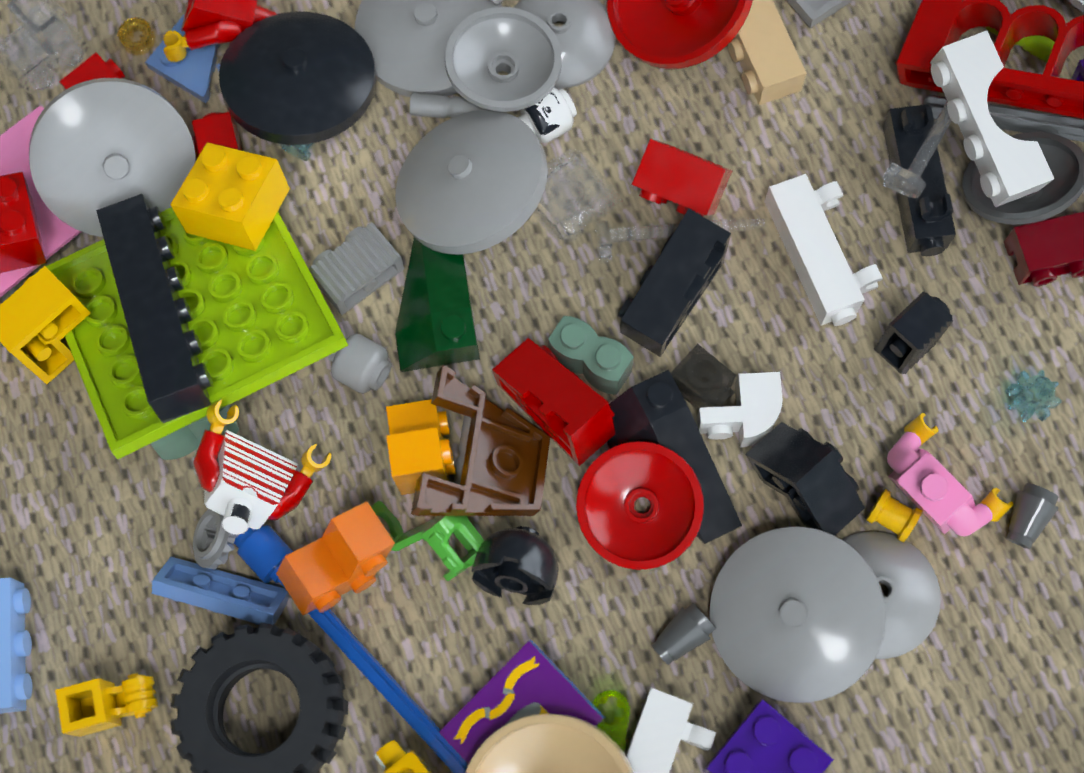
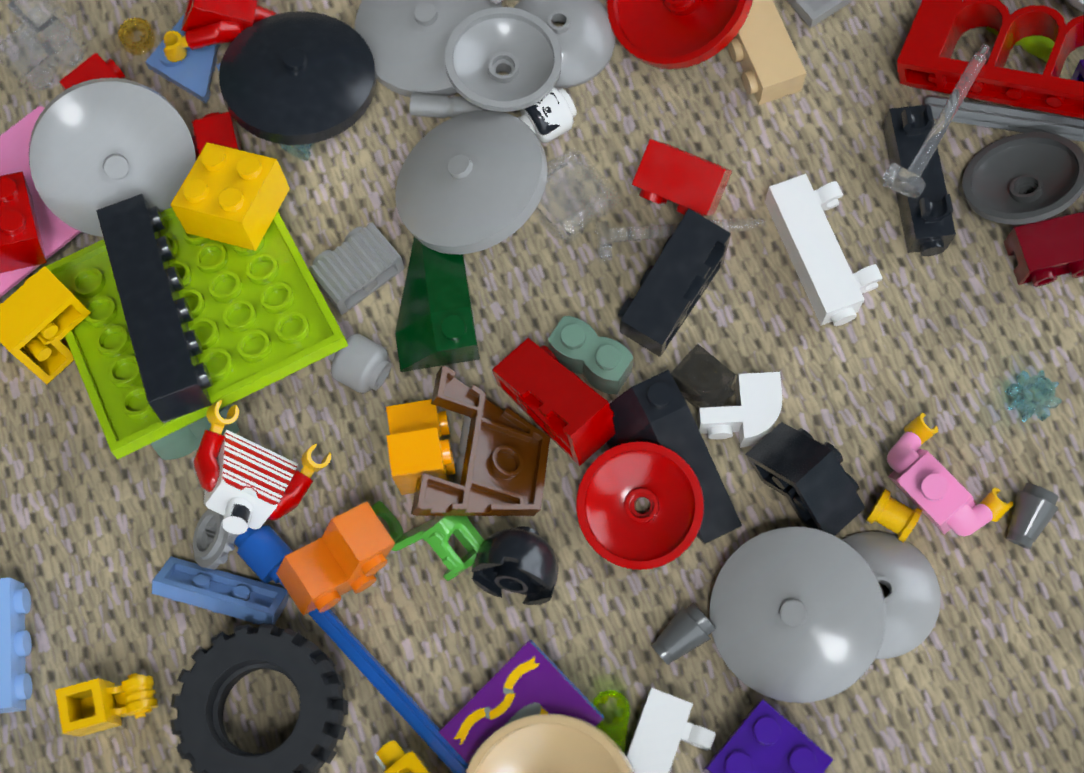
black brick [874,292,953,374] -> none
white arch [930,31,1054,207] -> none

